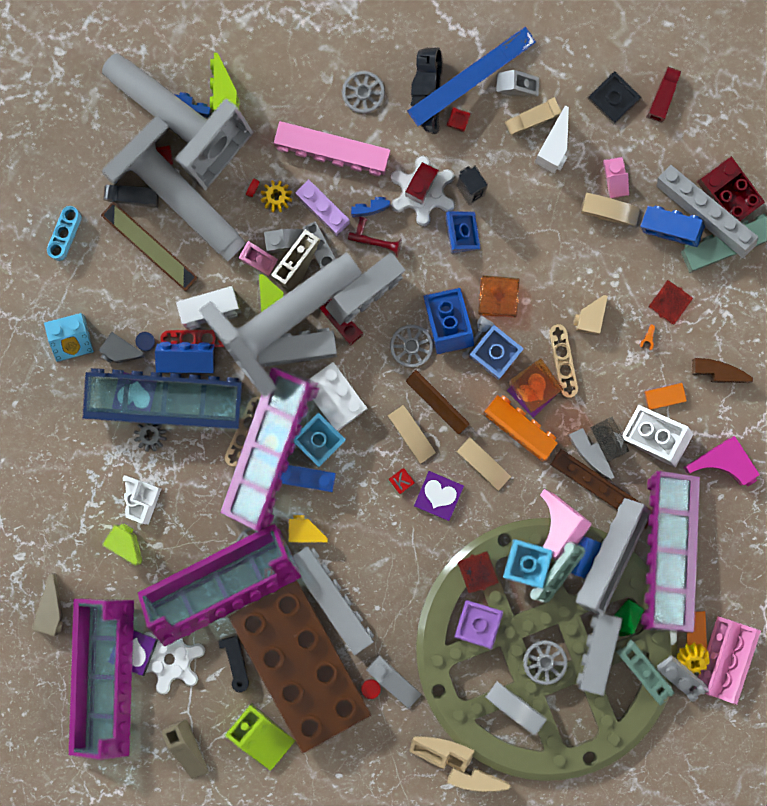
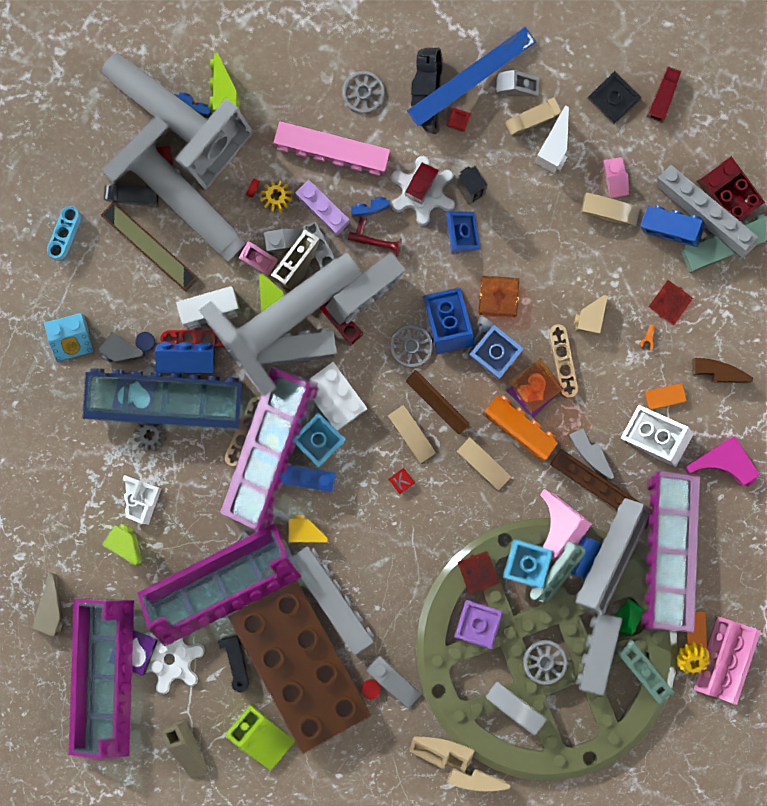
dark purple tile [414,471,464,521] -> none
clear smoke brick [590,416,629,462] -> none
light grey plate [657,655,709,702] -> none

